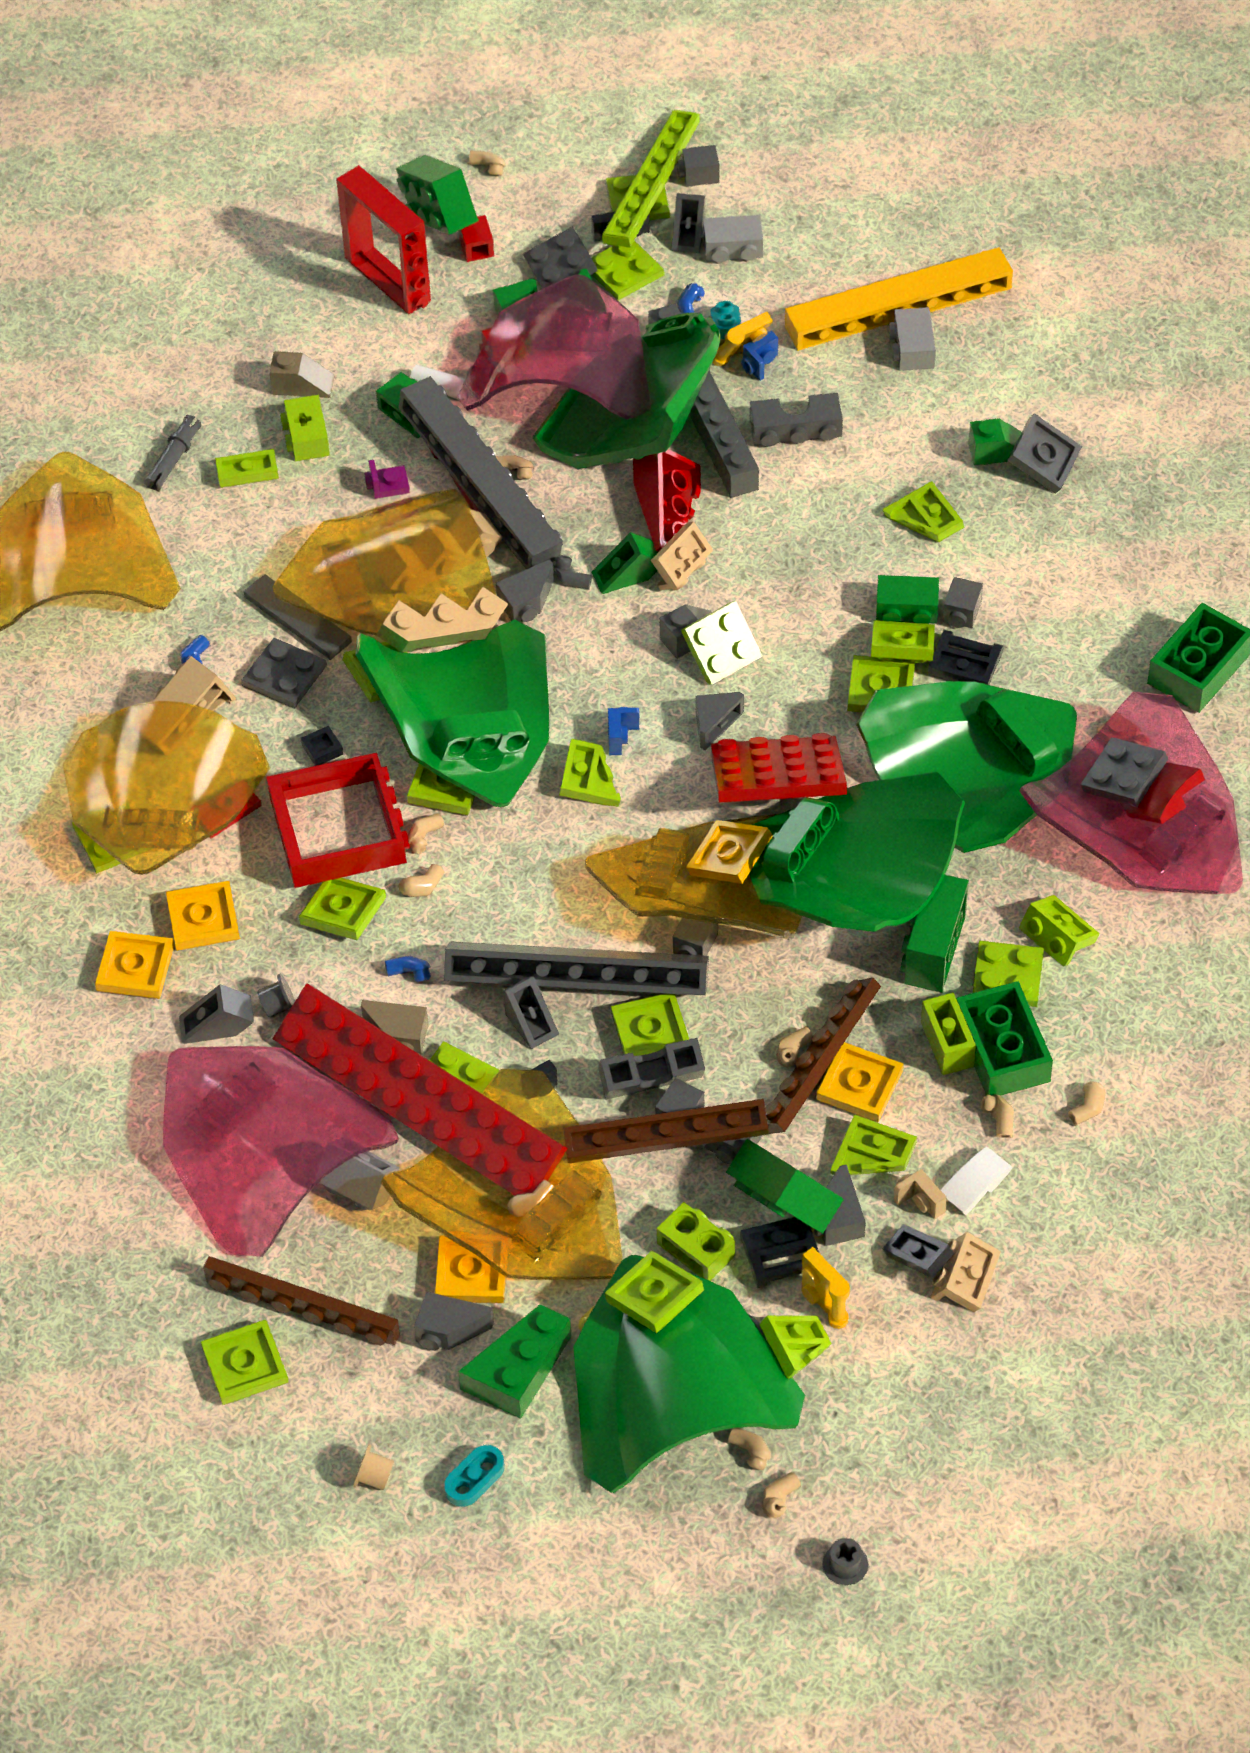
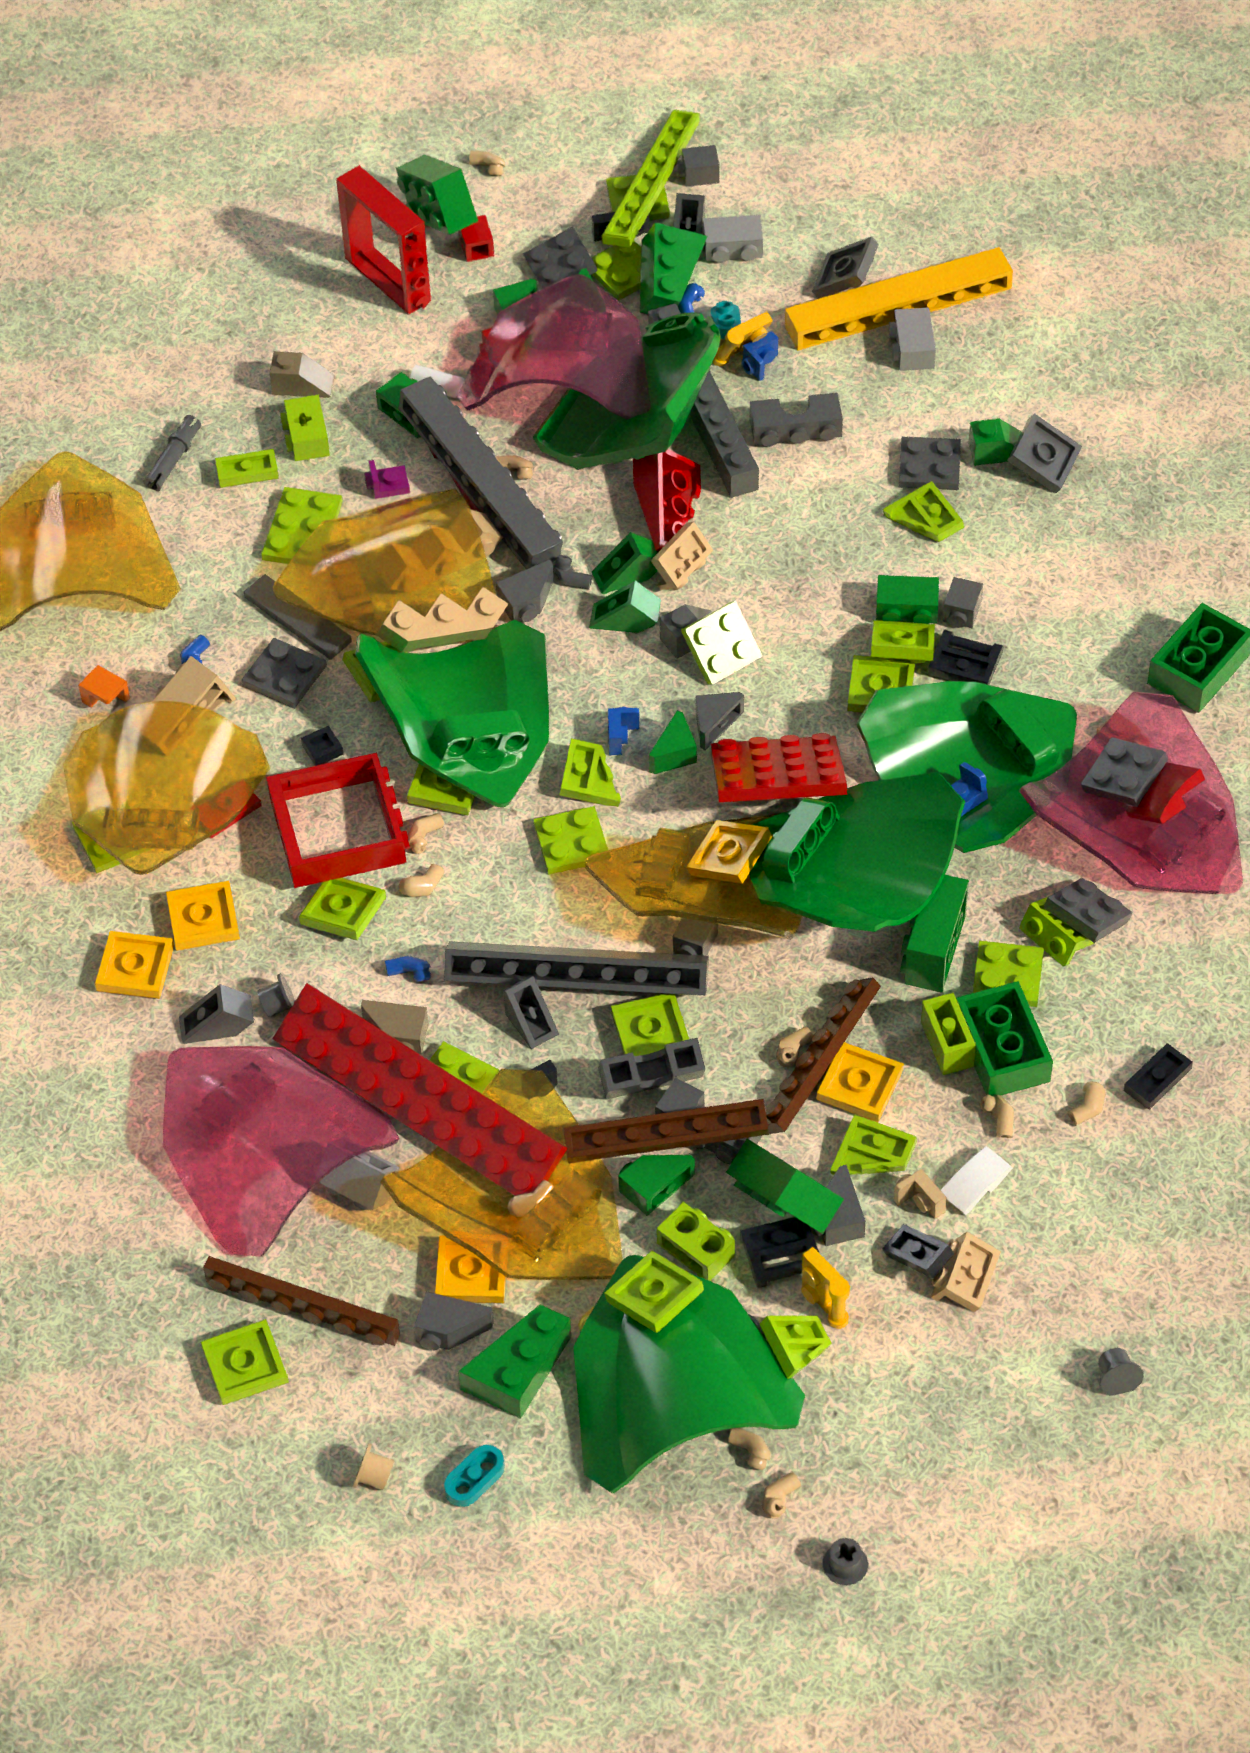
none -> orange panel [78,665,130,708]
none -> lime plate [261,487,343,569]
none -> lime plate [533,806,610,875]
none -> green slope [589,581,661,633]
none -> green slope [618,1155,695,1216]
none -> green wedge [640,222,708,315]
none -> green slope [649,710,697,774]
none -> dark grey plate [812,237,879,299]
none -> dark grey plate [899,437,961,490]
none -> blue bracket [951,762,988,816]
none -> dark grey plate [1043,878,1133,943]
none -> dark grey piece [1098,1348,1144,1396]
none -> black plate [1123,1043,1193,1110]

